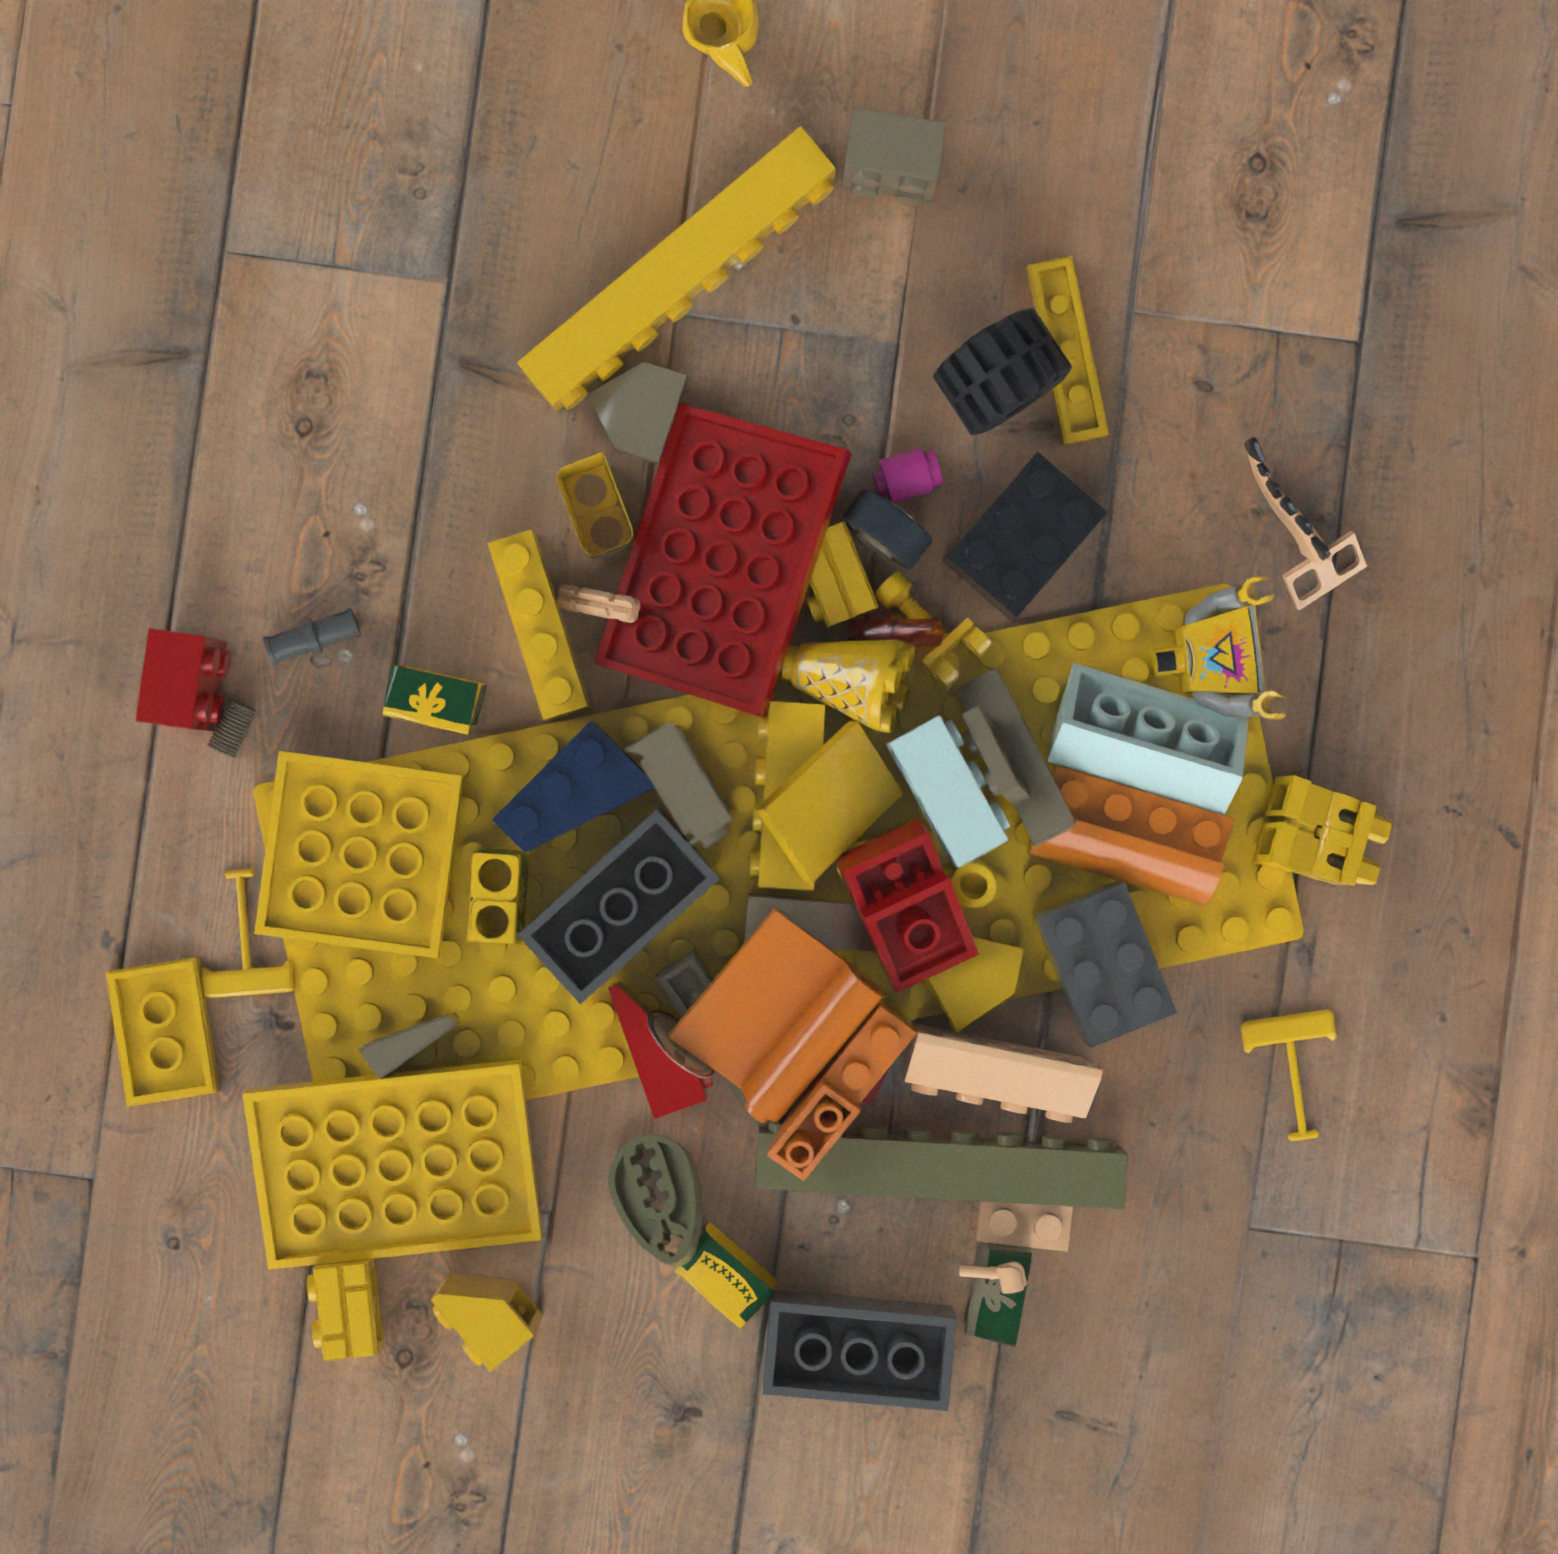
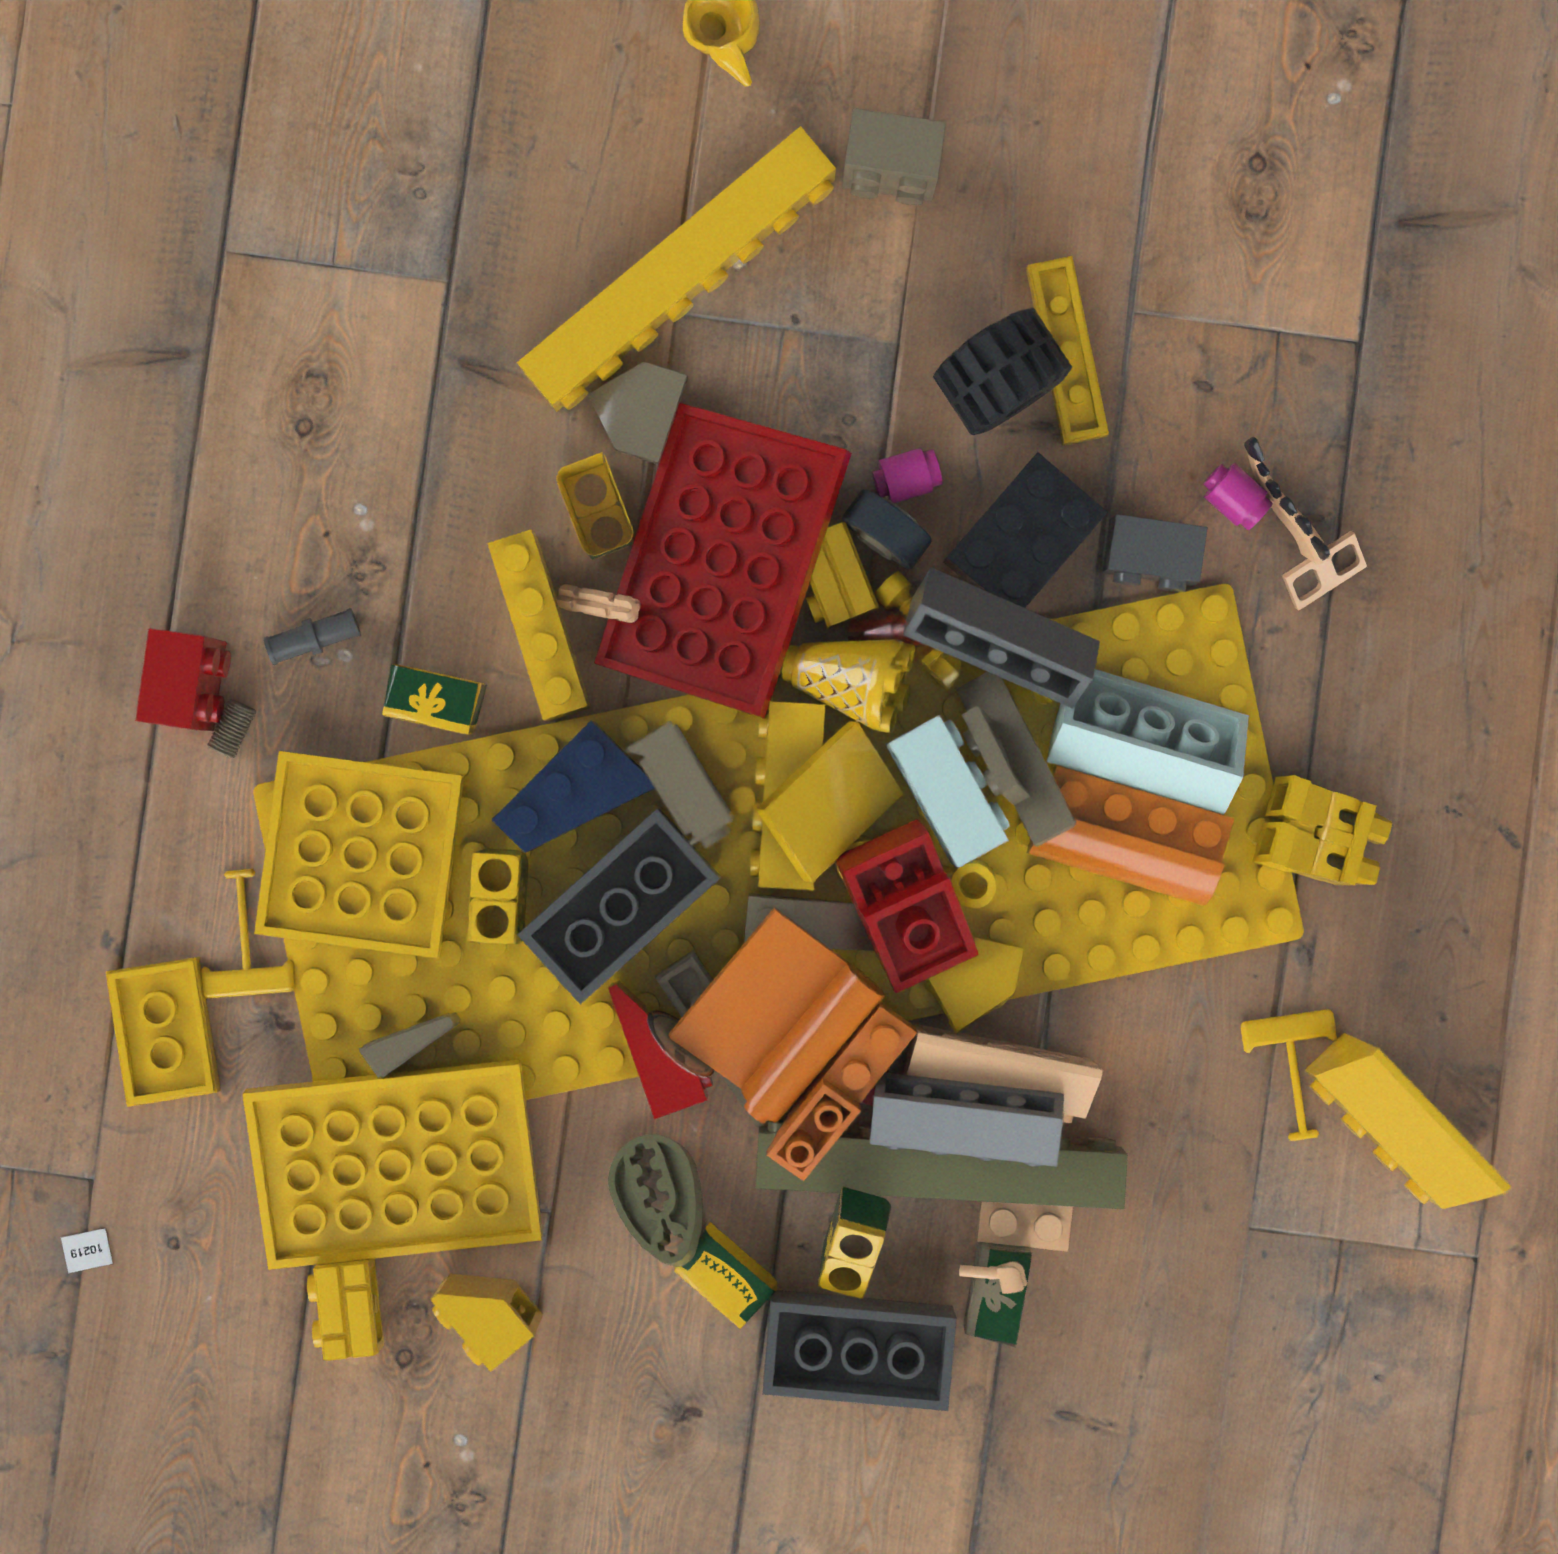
dark grey brick [1032,880,1177,1048] -> none
torso [1152,575,1287,720] -> none
none -> white sticker [61,1228,113,1273]
none -> yellow piece [818,1187,891,1299]
none -> brick [870,1073,1064,1167]
none -> dark grey brick [903,567,1100,708]
none -> dark grey brick [1102,514,1208,592]
none -> dark pink brick [1203,463,1273,530]
none -> yellow slope [1305,1032,1512,1209]

